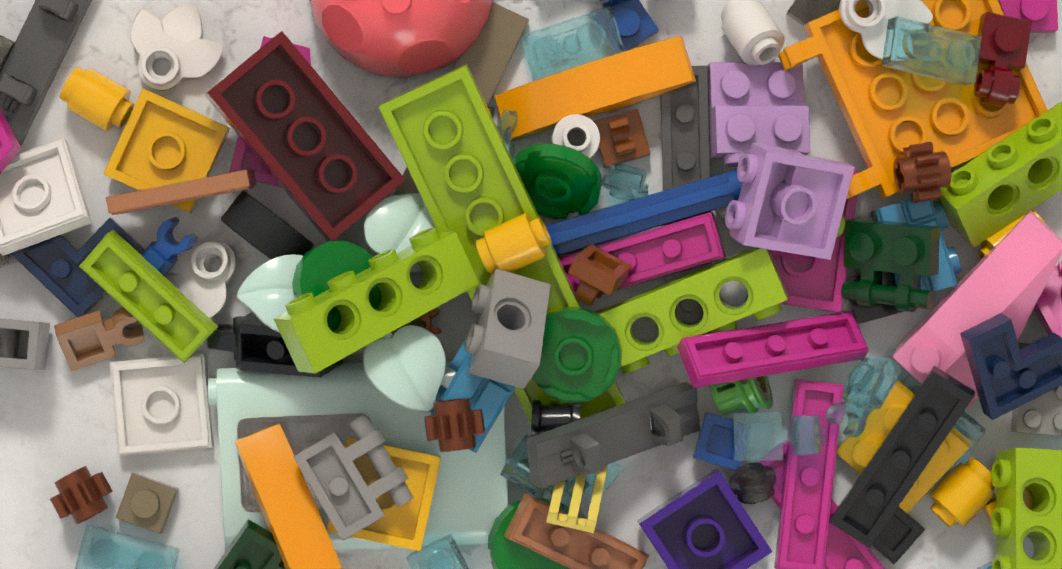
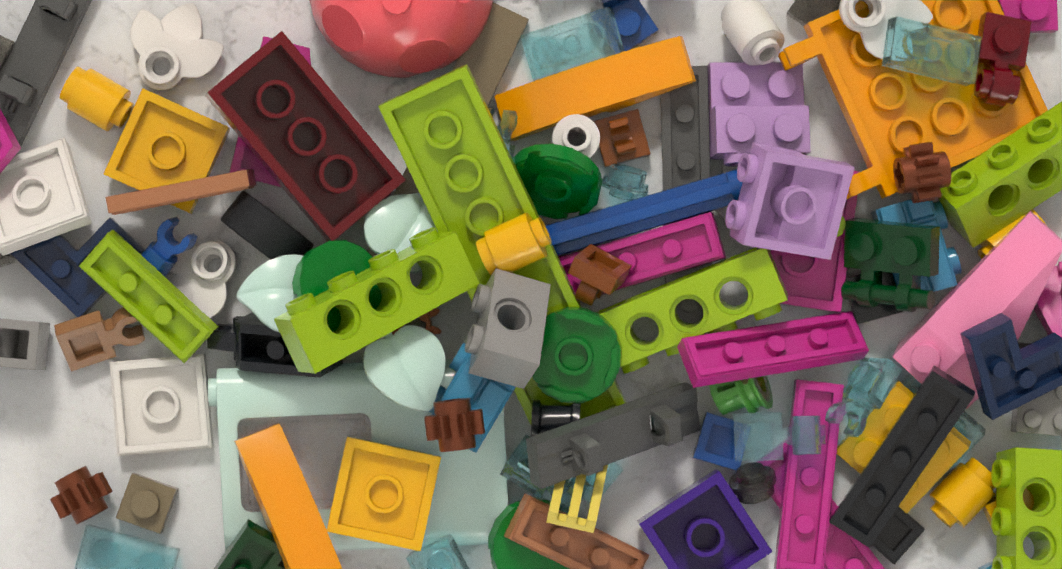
light grey plate [293,414,414,541] -> none

